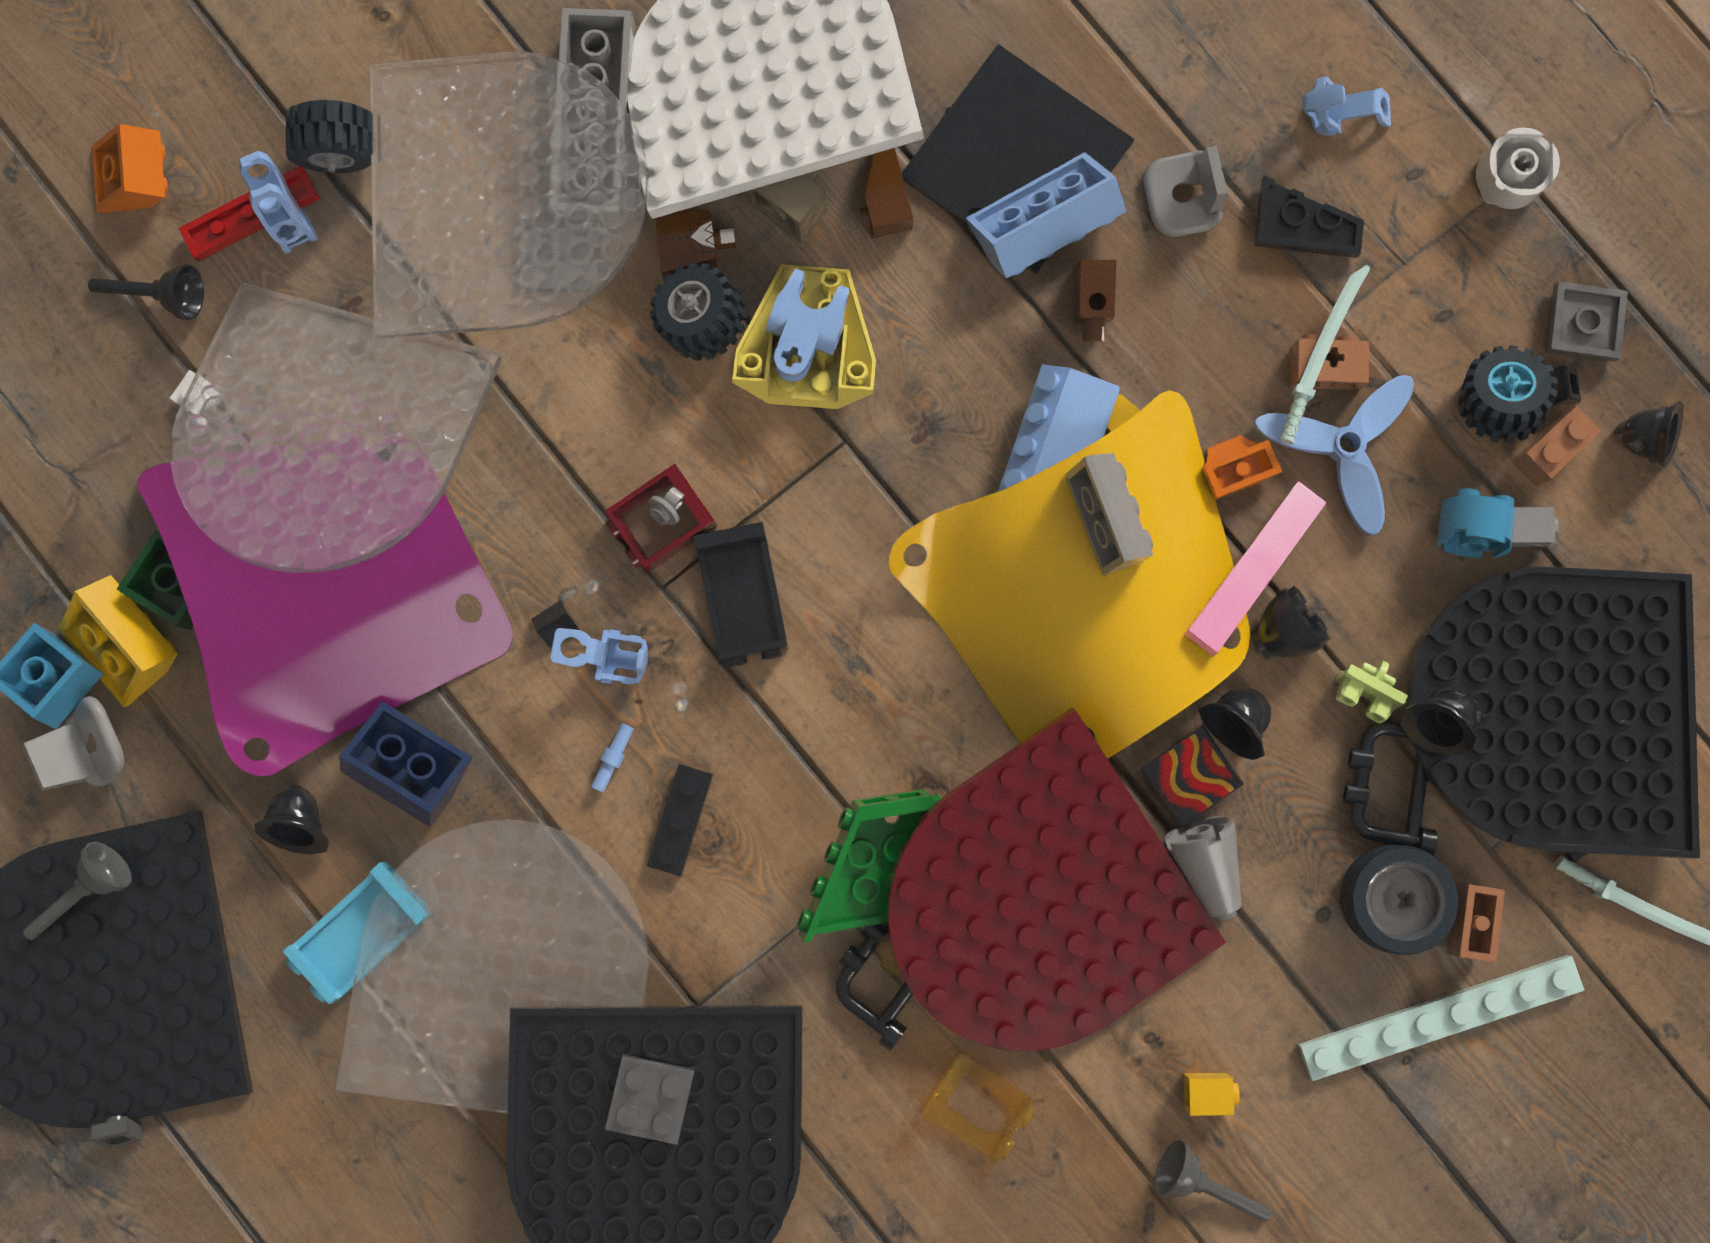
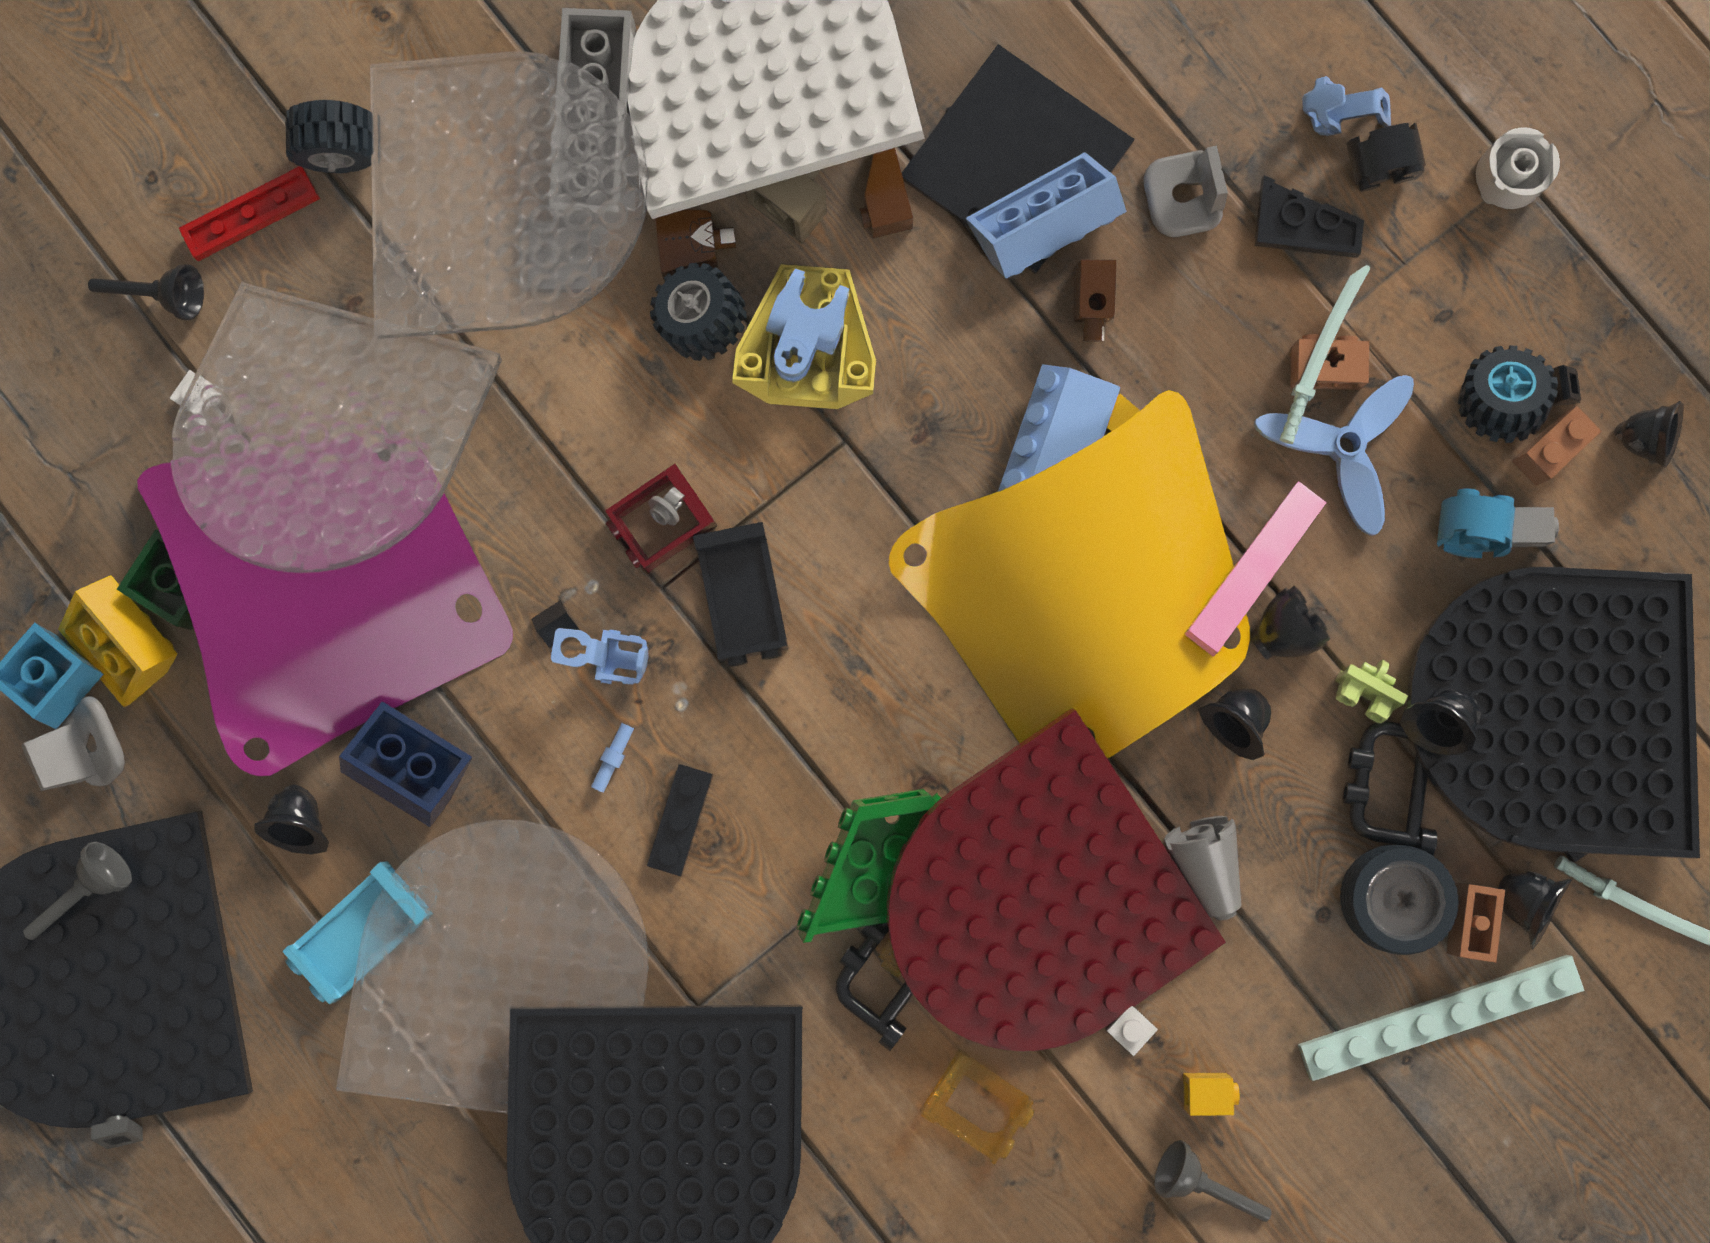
orange slope [91,124,168,213] -> none
light blue piece [239,151,318,254] -> none
flat silver plate [605,1054,694,1145] -> none
light grey slope [1065,453,1153,576] -> none
slope [1141,725,1244,827] -> none
orange slope [1202,435,1282,500] -> none
flat silver plate [1546,282,1628,362] -> none
none -> white plate [1105,1006,1158,1056]
none -> black brick [1346,123,1426,192]
none -> black piece [1498,871,1572,949]

